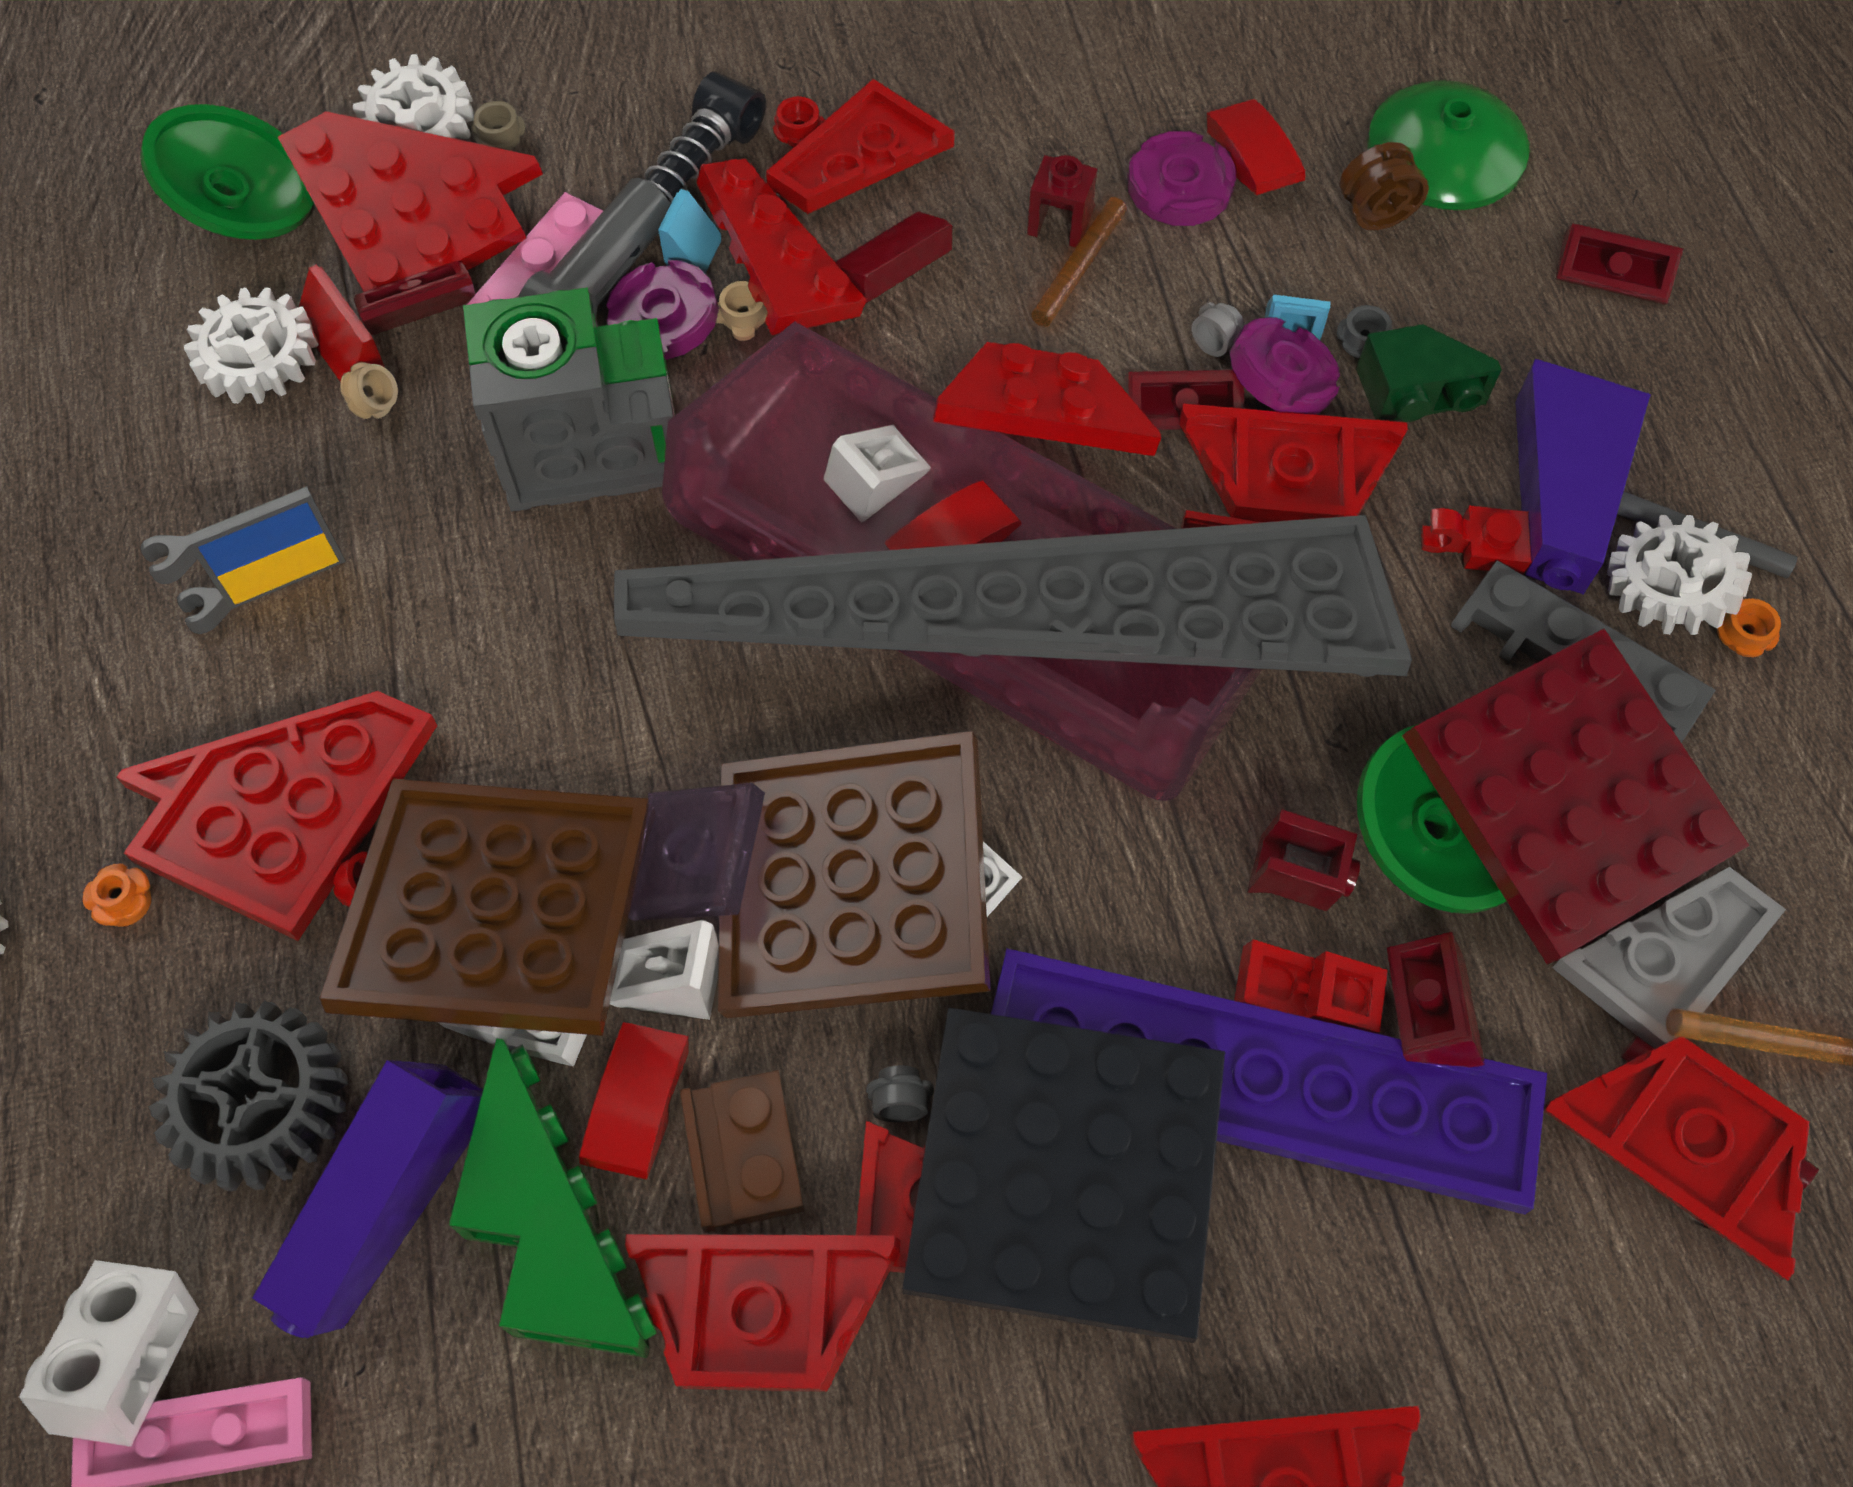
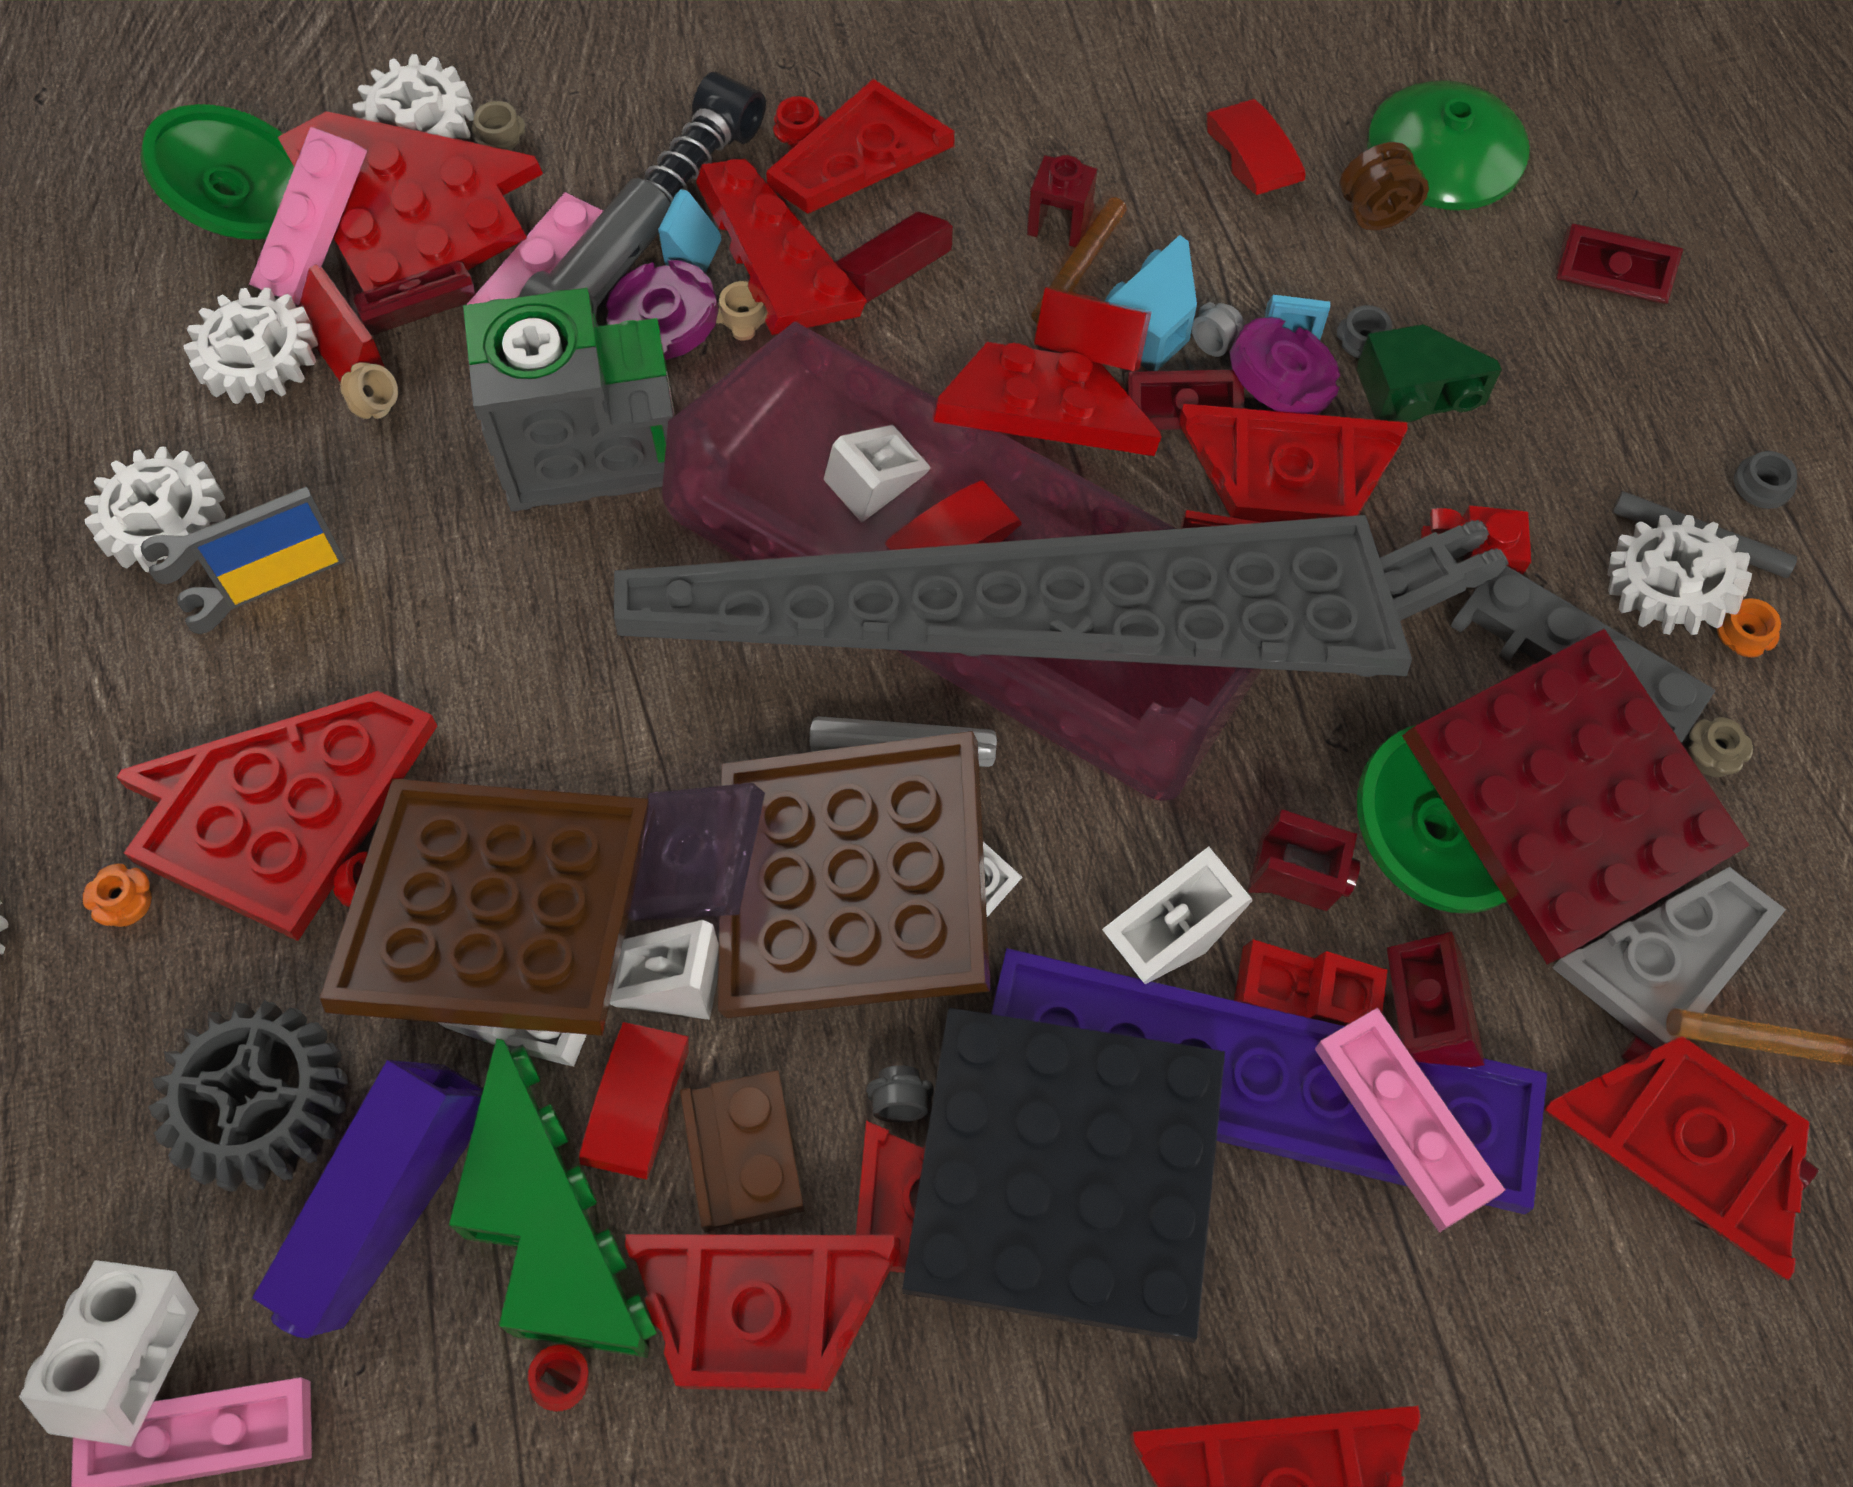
magenta tile [1127,131,1236,226] -> none
dark purple slope [1516,358,1651,595] -> none
none -> white gear [84,447,226,572]
none -> bright pink plate [249,127,367,306]
none -> red hinge [528,1344,589,1412]
none -> light grey axle [809,716,997,767]
none -> red slope [1034,287,1152,371]
none -> white slope [1102,846,1252,984]
none -> medium azure slope [1105,235,1197,371]
none -> bright pink plate [1315,1008,1506,1233]
none -> dark grey hinge [1380,520,1508,621]
none -> dark tan plate [1687,717,1753,777]
none -> dark grey plate [1734,451,1797,509]

